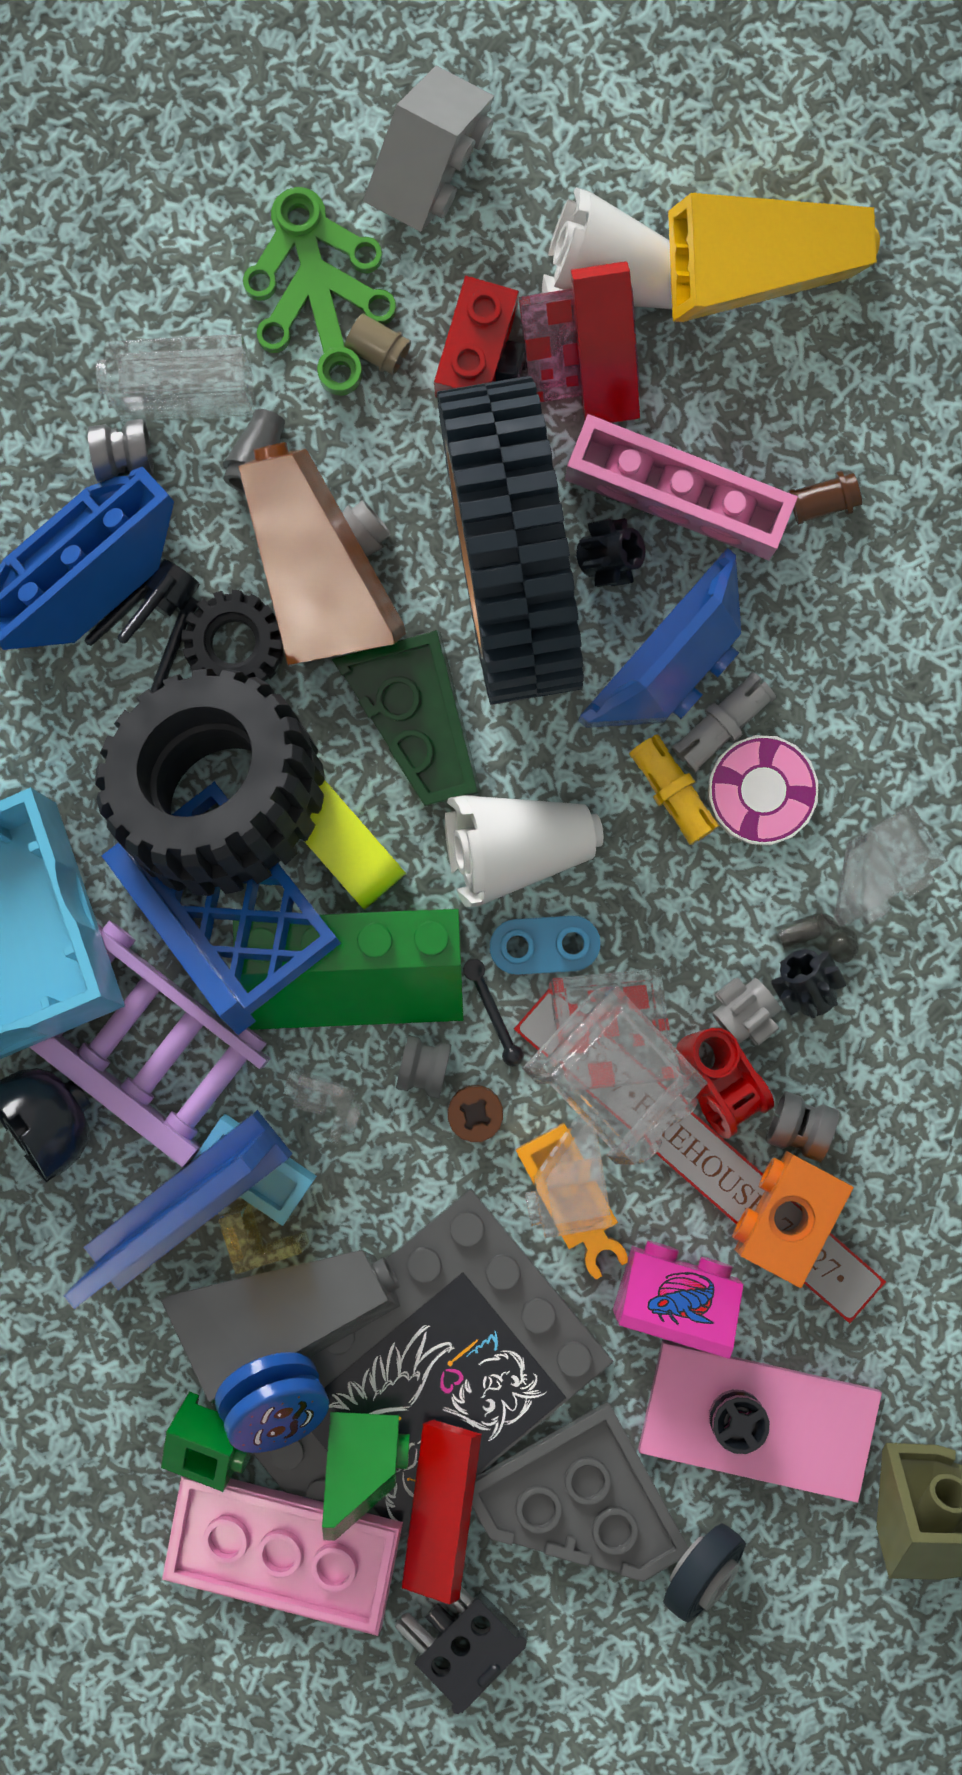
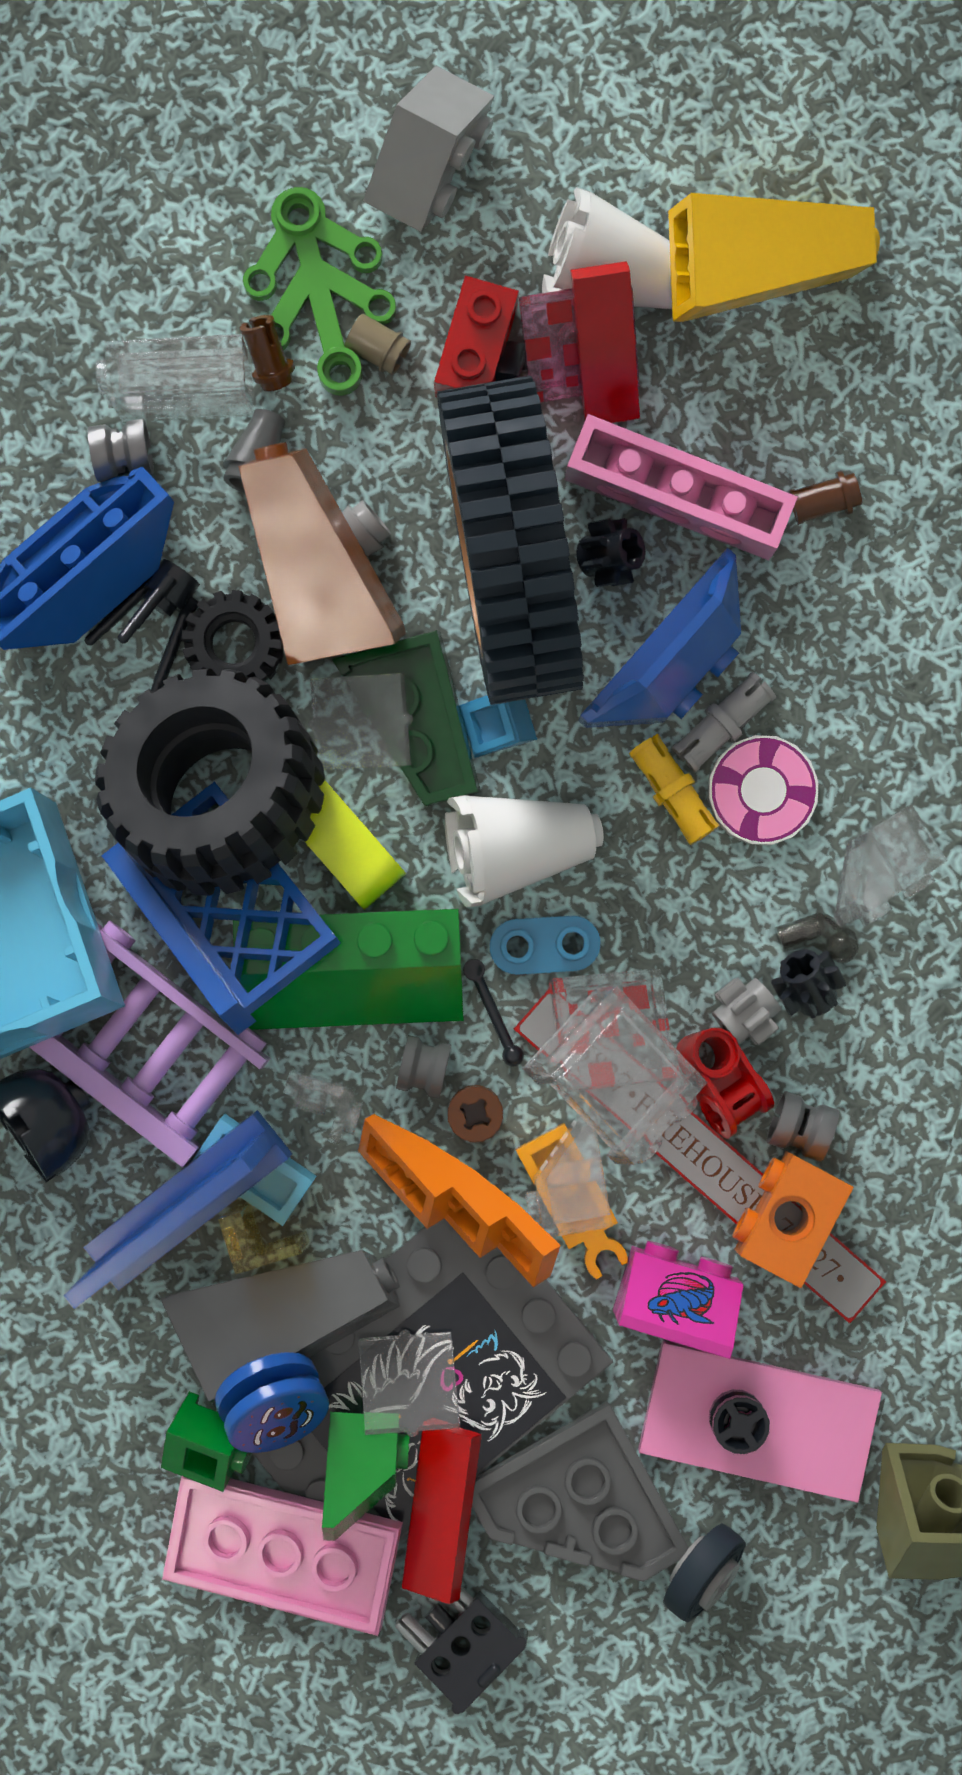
none -> reddish brown pin [239,315,295,391]
none -> clear piece [309,673,413,770]
none -> orange slope [358,1114,561,1288]
none -> clear piece [358,1330,460,1437]
none -> dark azure slope [459,695,537,758]

